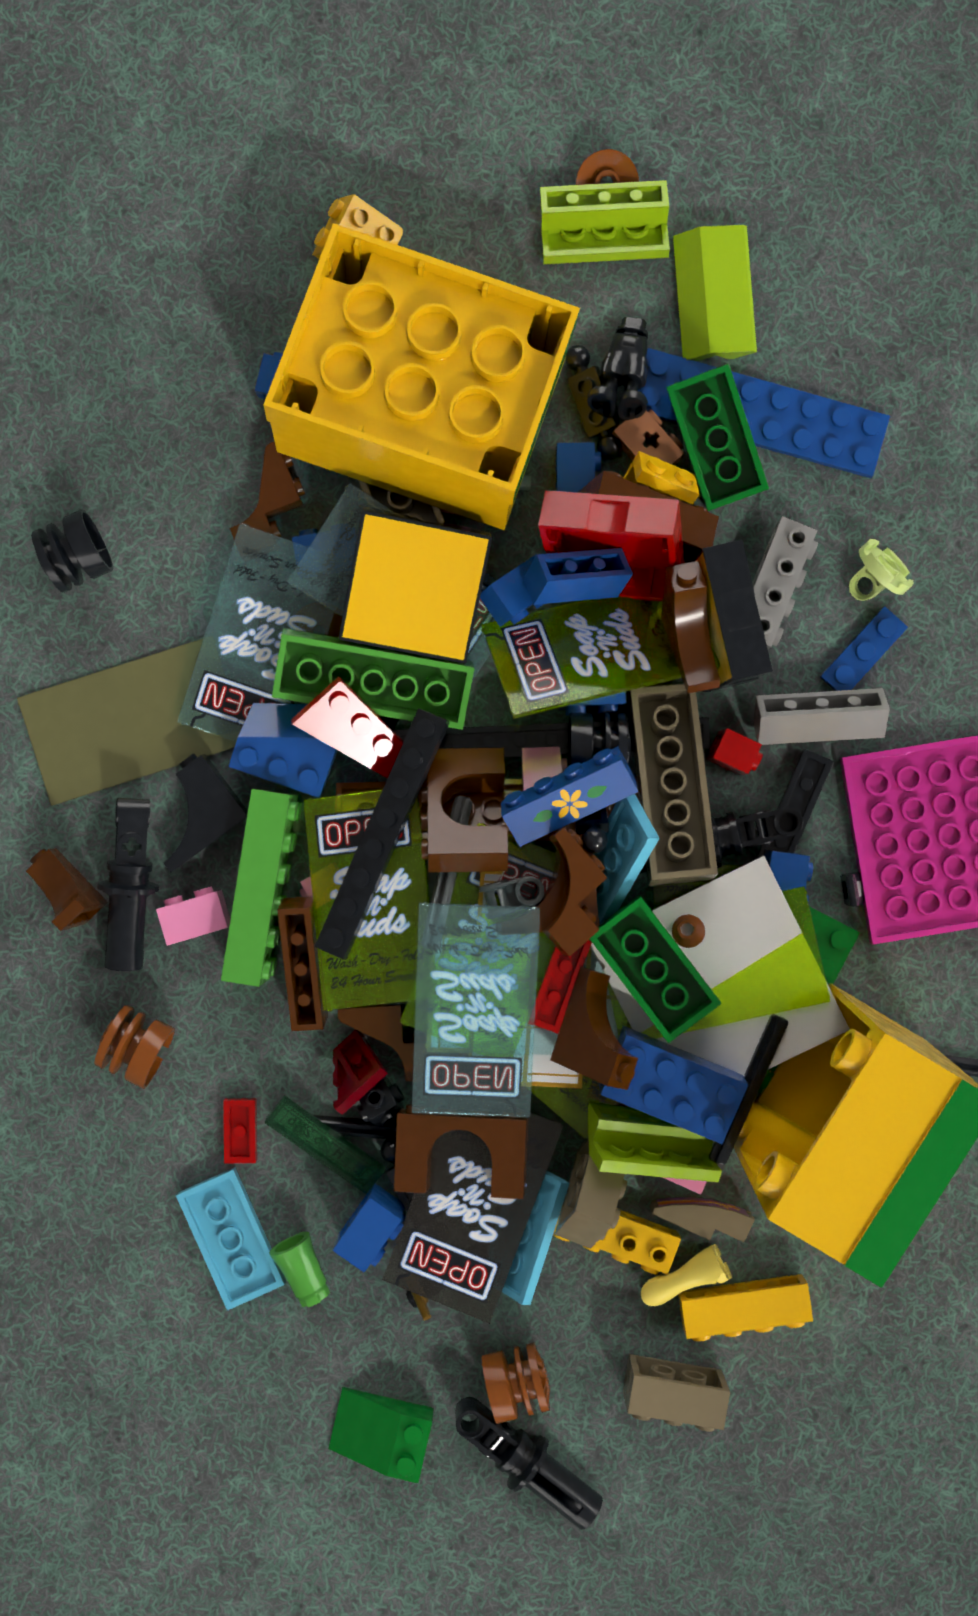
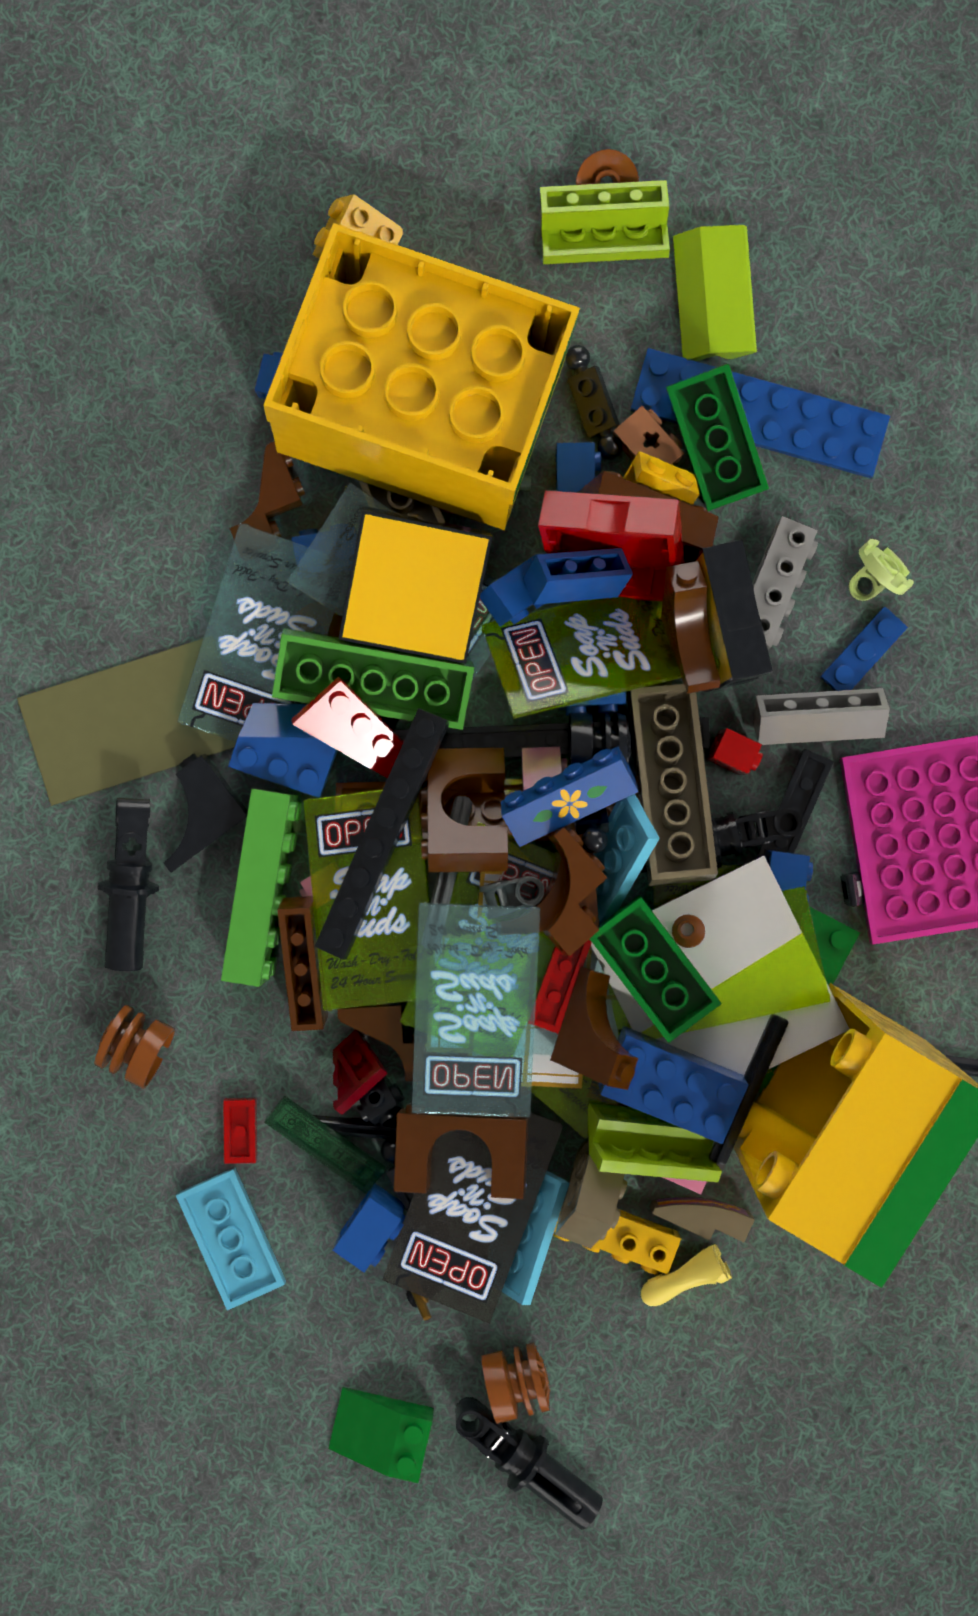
reddish brown arch [26,848,108,931] -> none
black wheel [31,509,113,593] -> none
bright pink brick [156,886,231,946] -> none
bright green plant [269,1231,330,1307] -> none
black piece [587,317,649,420] -> none
dark tan brick [623,1354,730,1432] -> none
yellow brick [678,1274,813,1341] -> none

